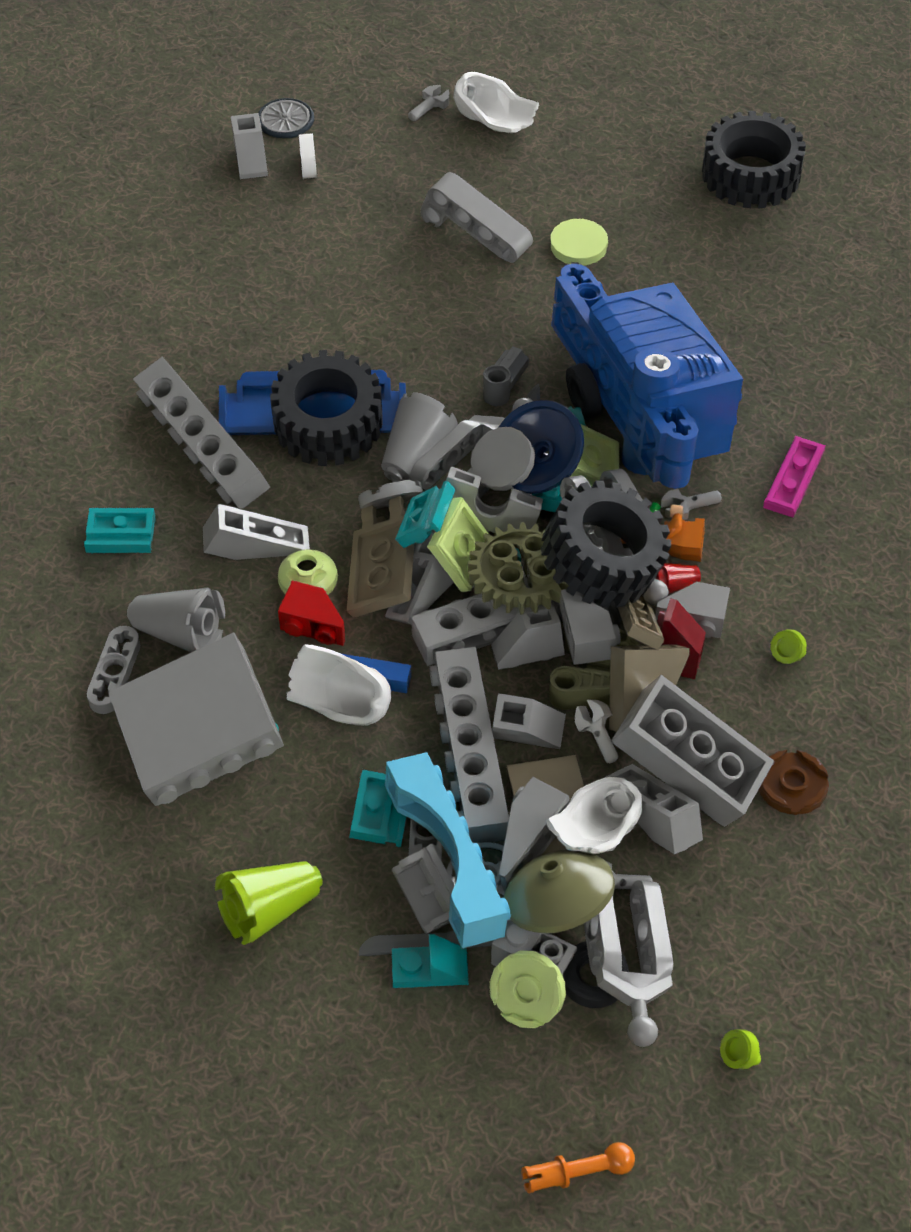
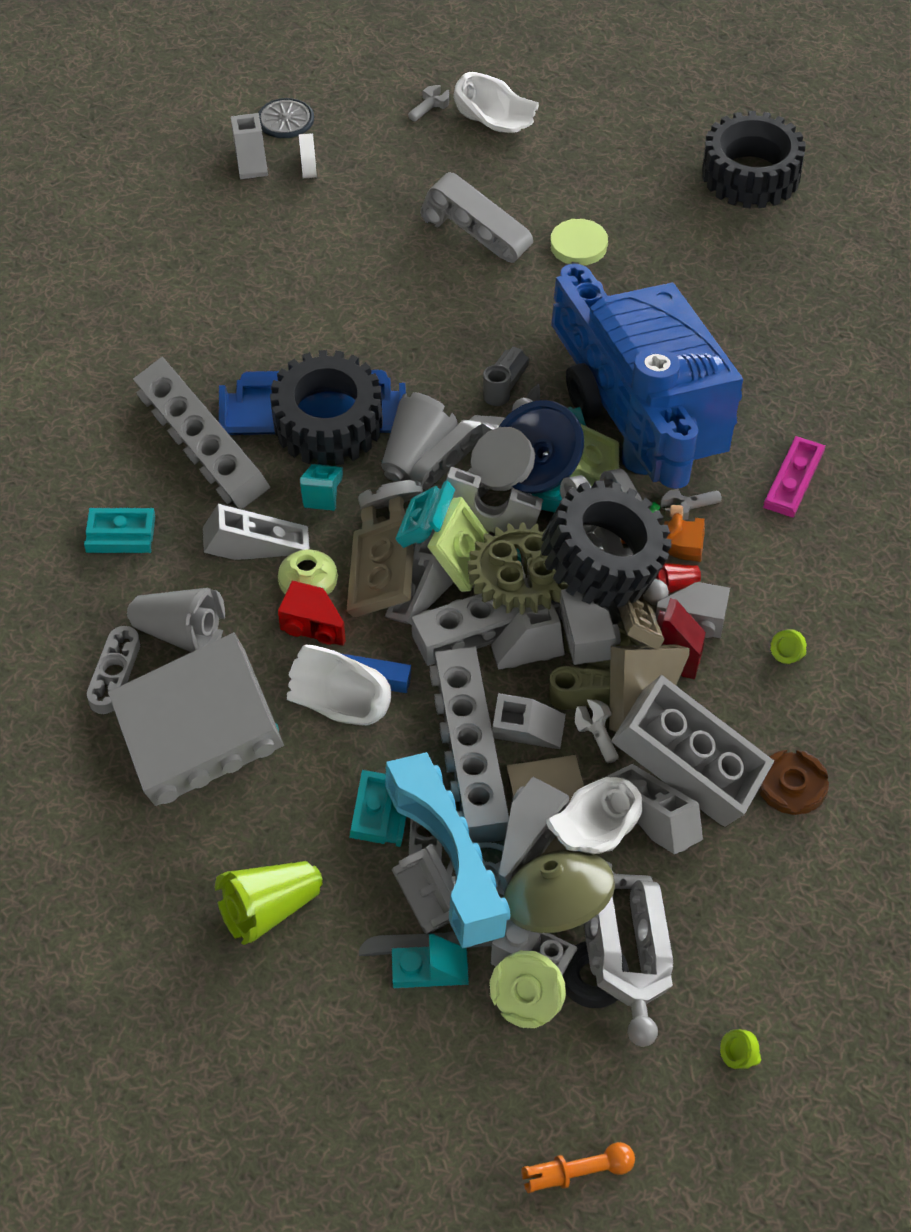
none -> teal slope [300,464,343,511]

